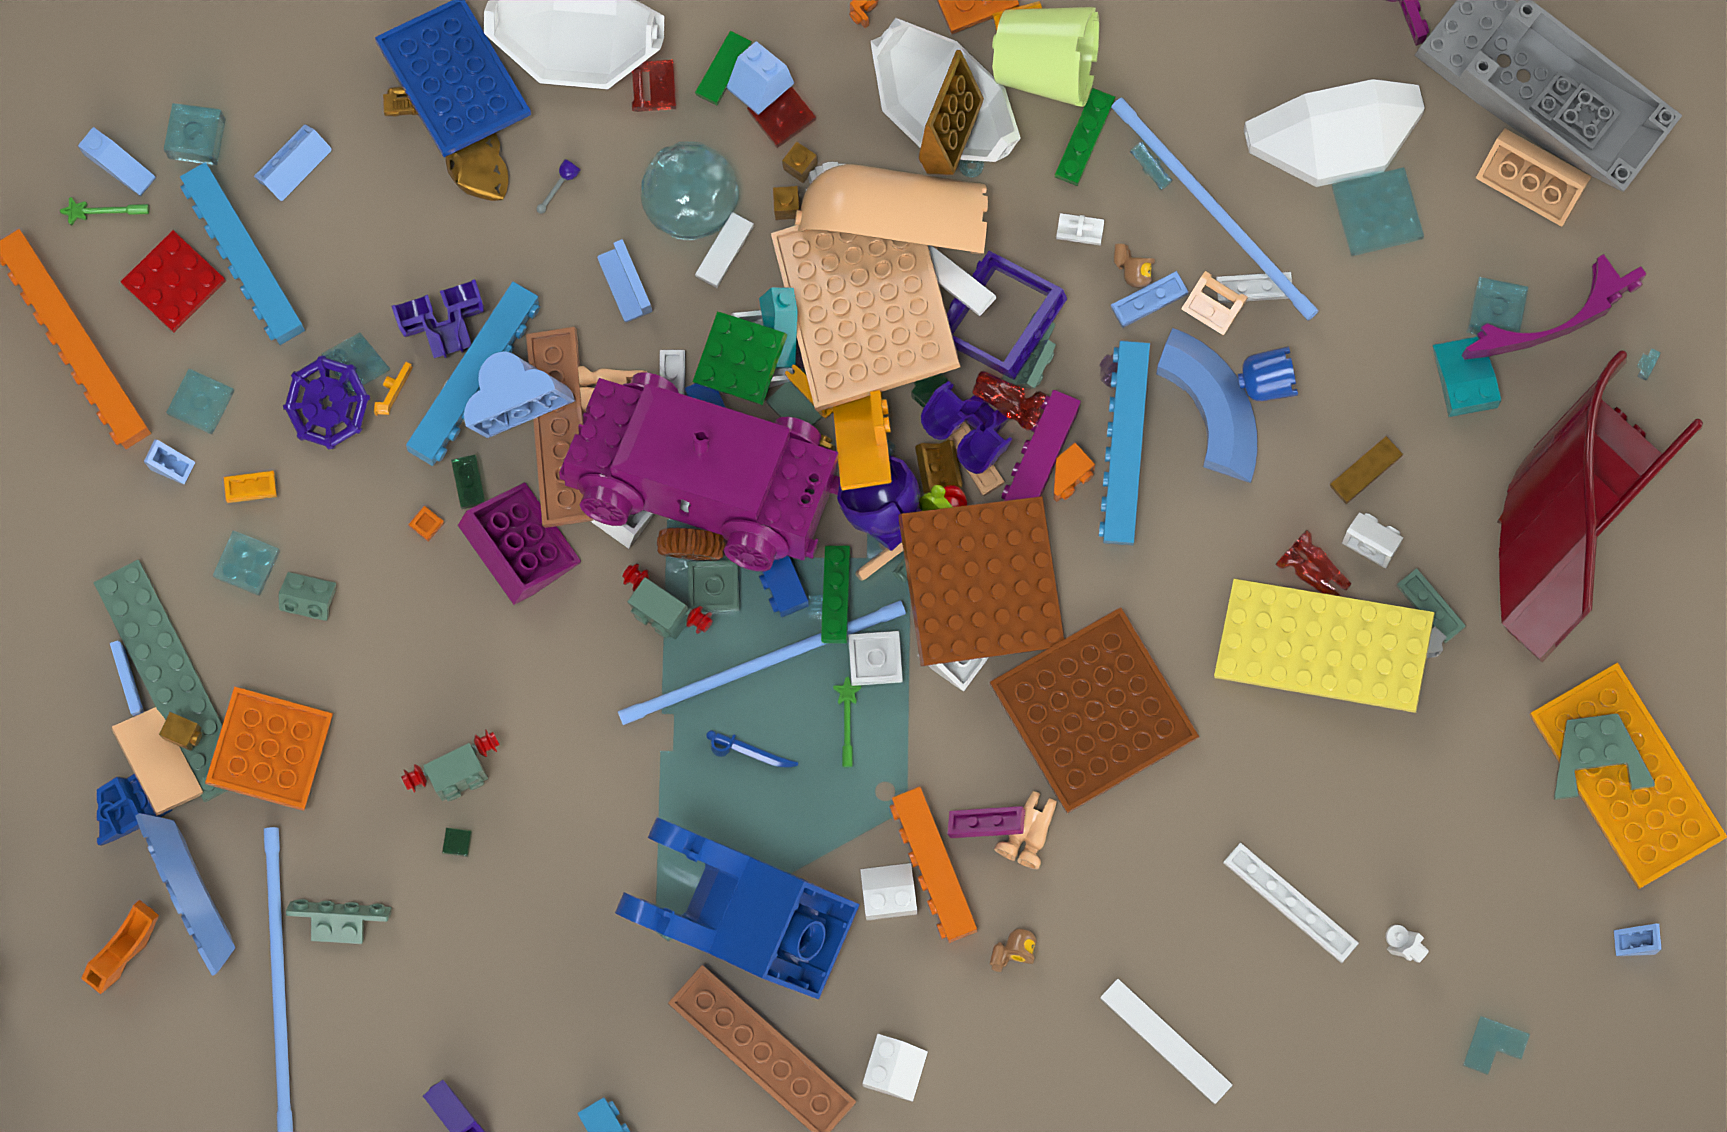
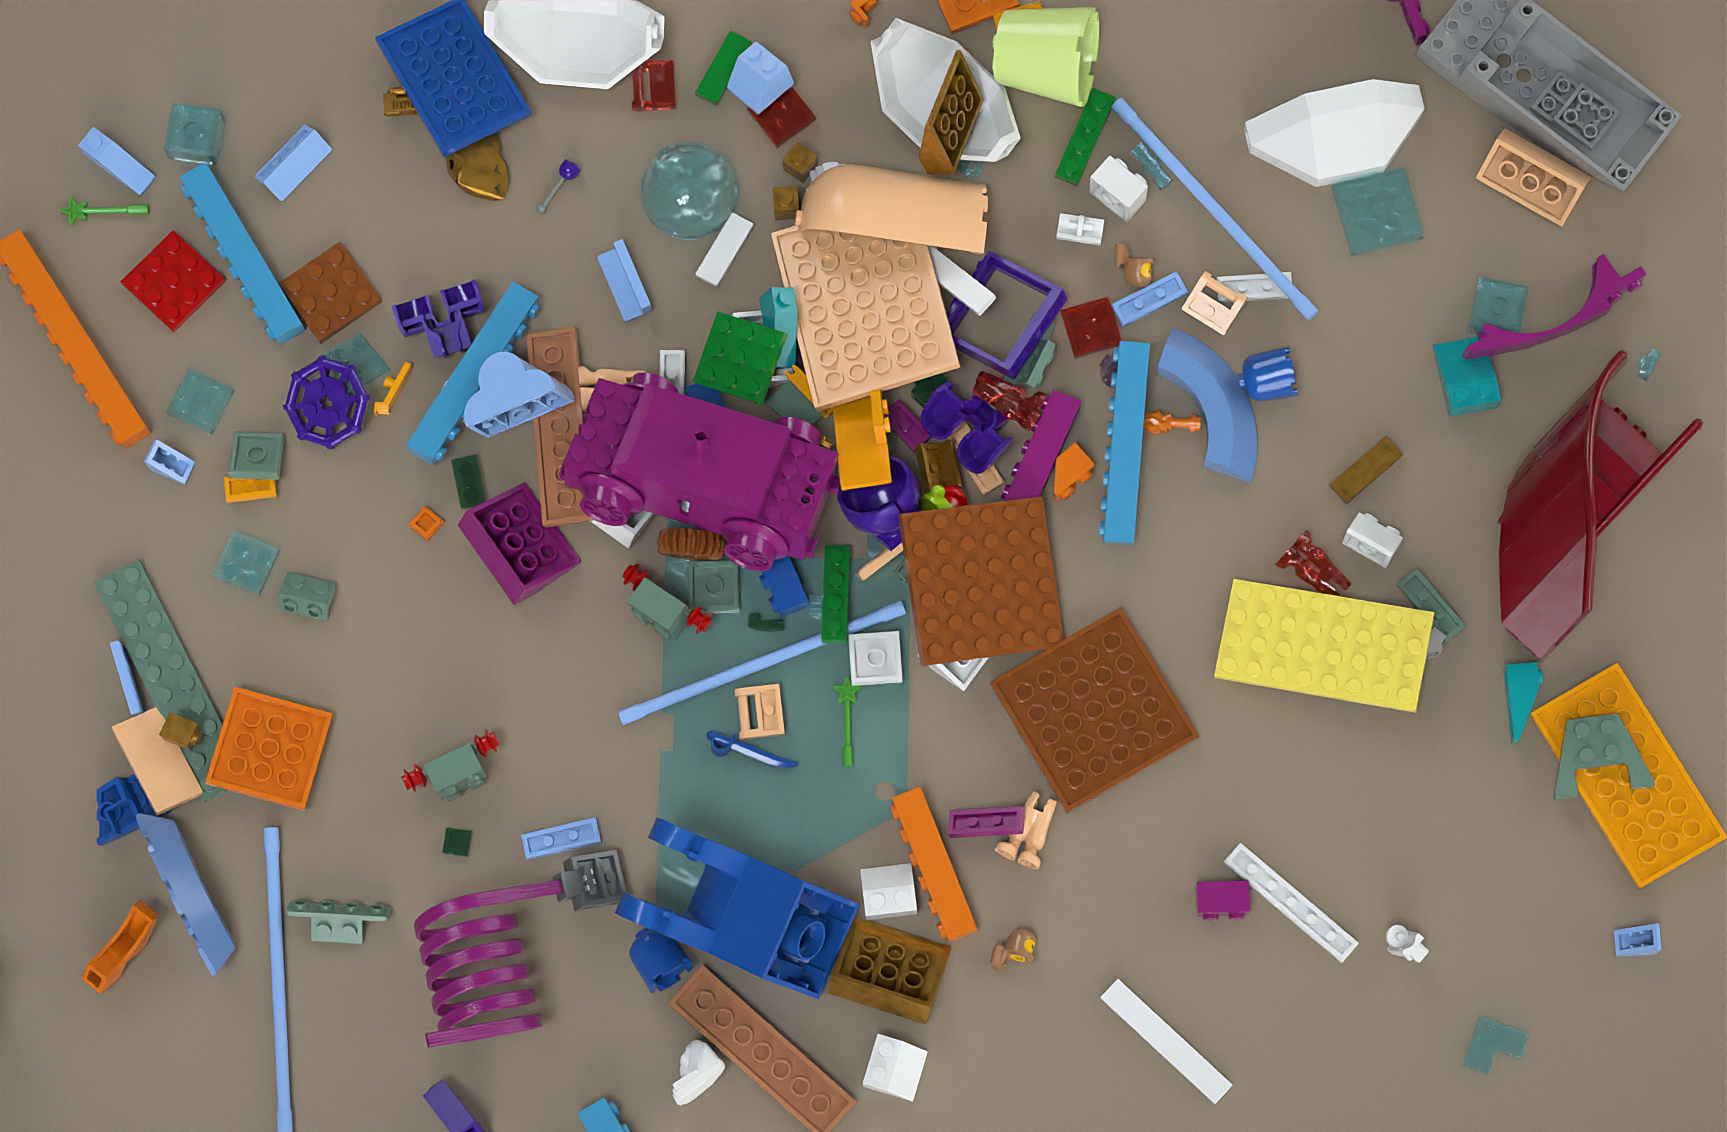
none -> sand green tile [228,432,285,480]
none -> dark orange plate [278,242,382,344]
none -> magenta piece [413,850,627,1048]
none -> light blue tile [521,817,602,861]
none -> blue cylinder [629,928,694,993]
none -> white hair [672,1040,725,1105]
none -> light nougat plate [734,684,785,741]
none -> clear green arm [747,613,785,632]
none -> pearl gold slope [828,917,951,1025]
none -> magenta plate [884,399,932,453]
none -> clear red plate [1060,297,1122,359]
none -> white brick [1089,155,1148,223]
none -> orange piece [1143,410,1201,435]
none -> magenta brick [1195,881,1250,921]
none -> teal slope [1503,662,1543,744]

